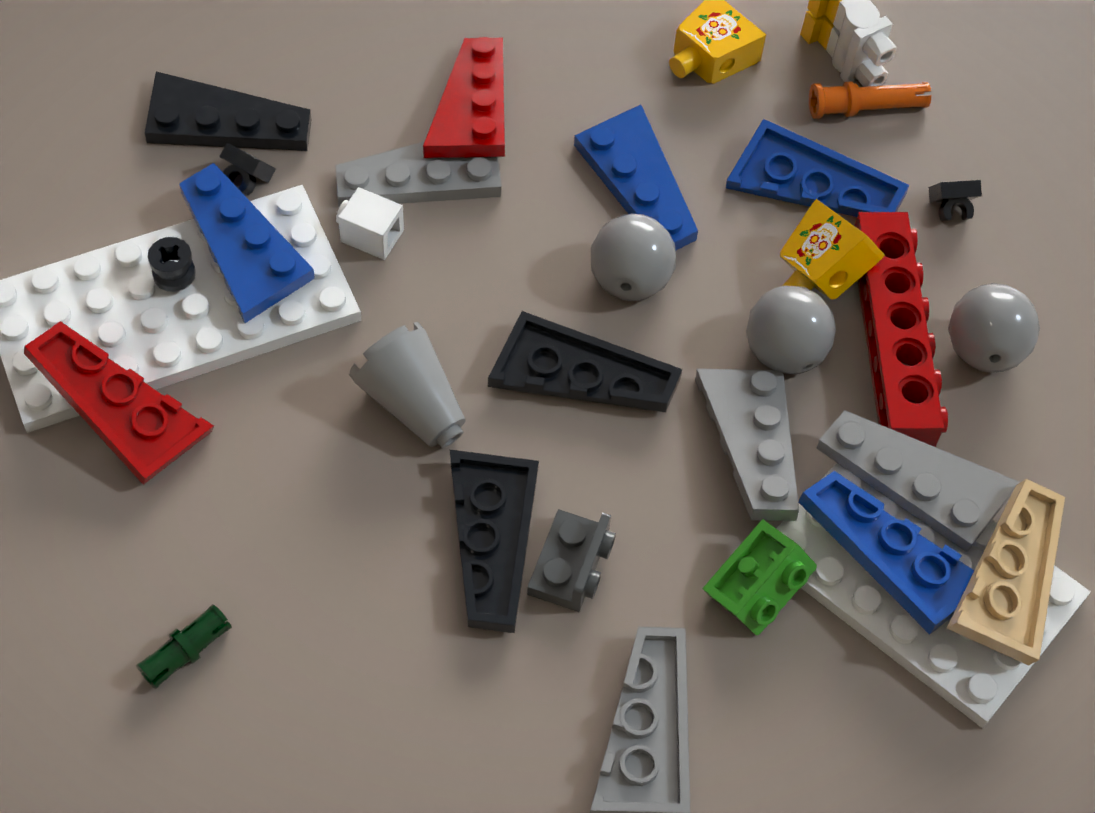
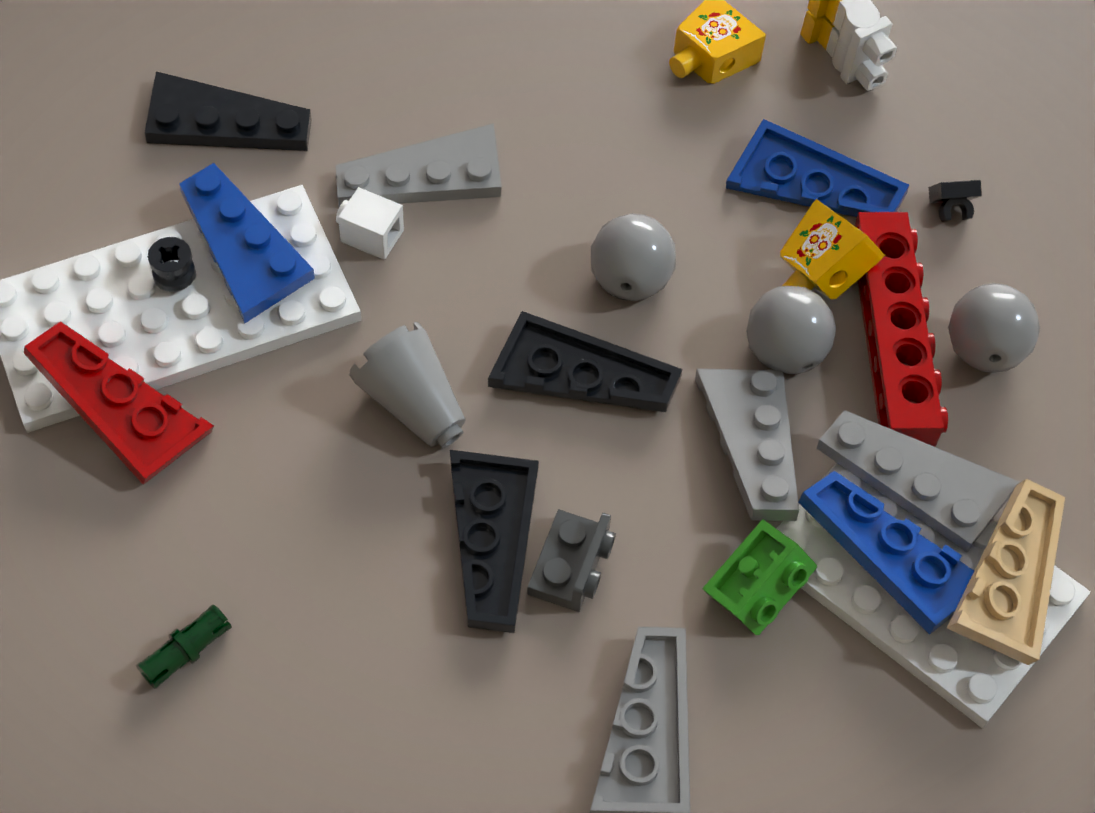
black tile [219,143,276,195] -> none
red wing [423,37,505,158] -> none
blue wing [574,104,698,251] -> none
orange pin [809,81,931,119] -> none

